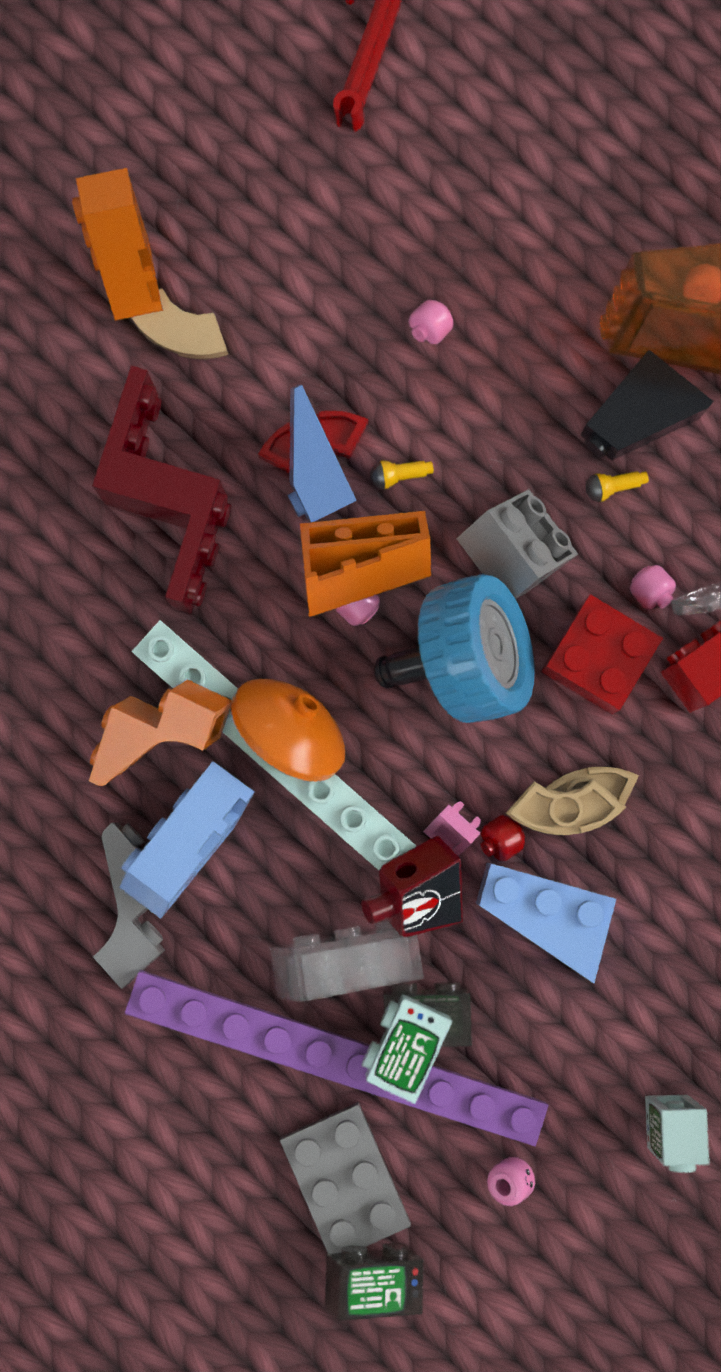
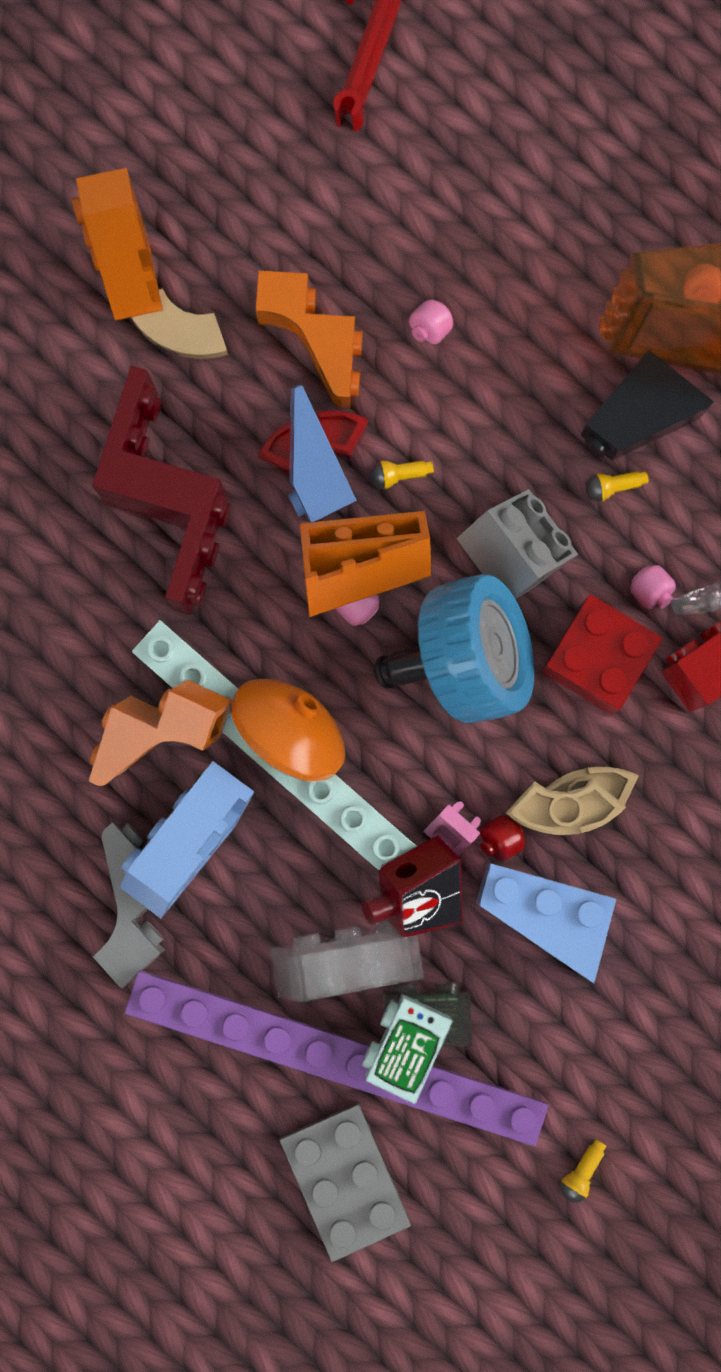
brick [325,1243,424,1321] -> none
bright pink piece [487,1157,535,1206] -> none
light aqua brick [645,1095,709,1173] -> none
none -> orange arch [256,270,363,409]
none -> yellow piece [560,1139,606,1203]

